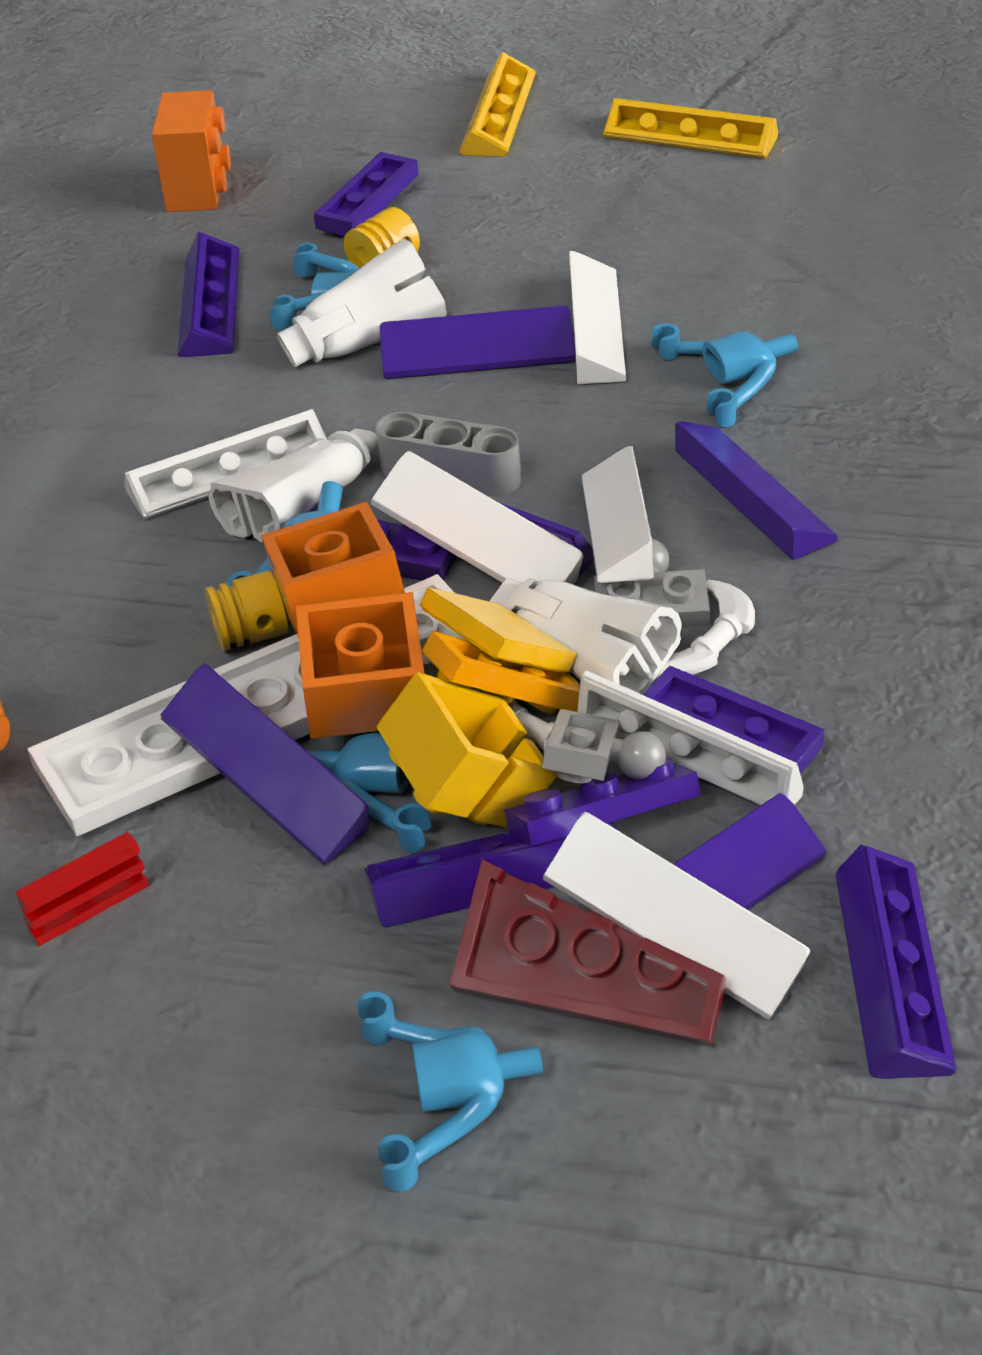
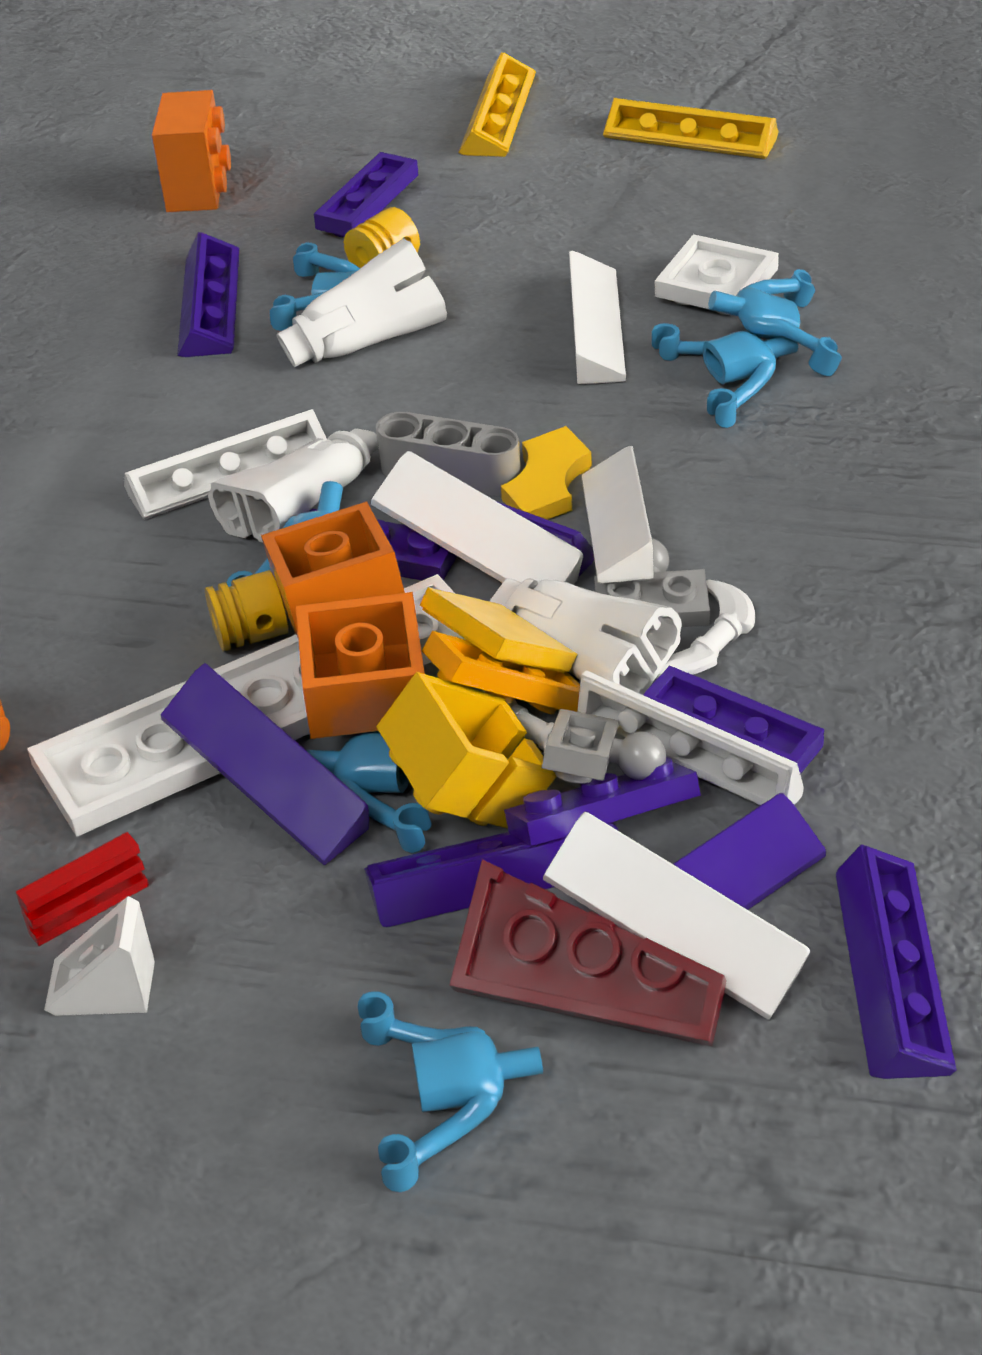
dark purple slope [379,305,575,379] -> none
dark purple slope [675,421,837,560] -> none
none -> white slope [44,896,155,1016]
none -> yellow tile [501,426,592,520]
none -> white plate [655,234,779,315]
none -> dark azure piece [708,269,842,376]

